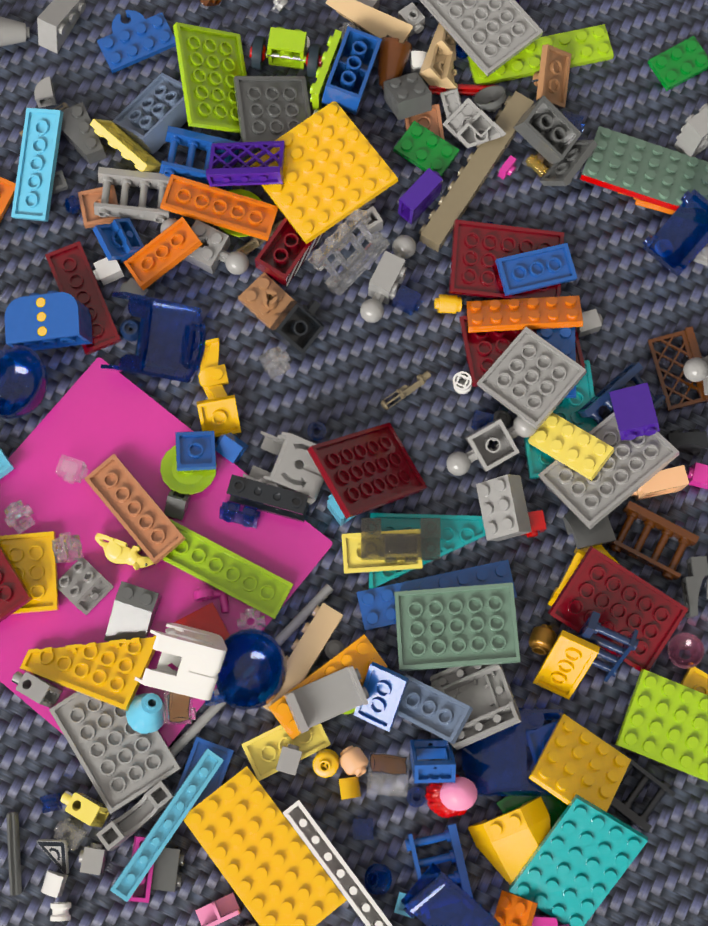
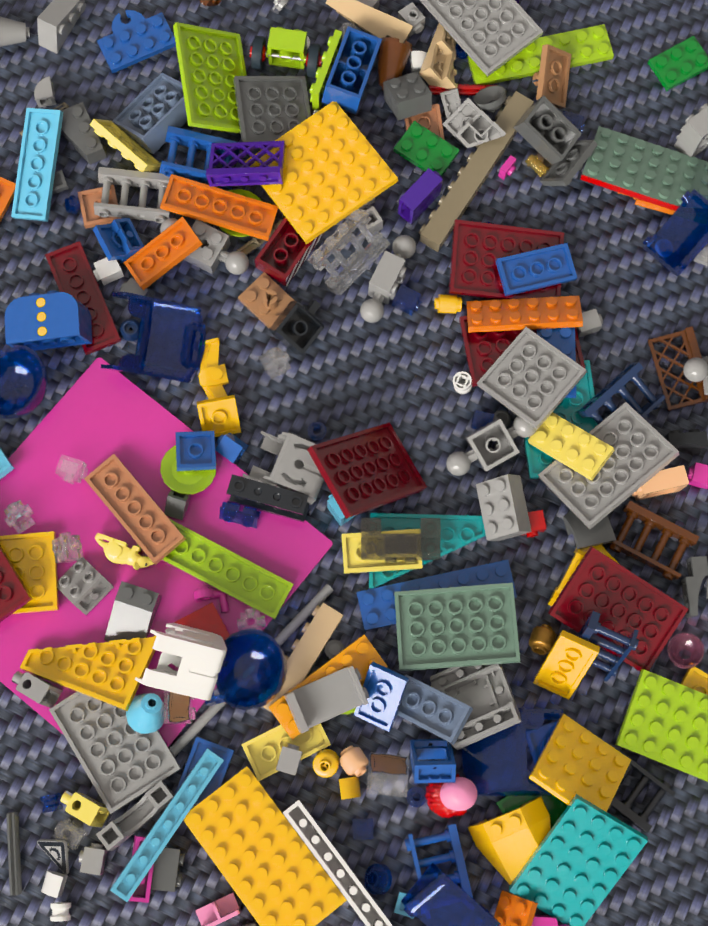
dark tan piece [380,371,431,410] -> none
dark purple brick [609,382,660,441] -> none

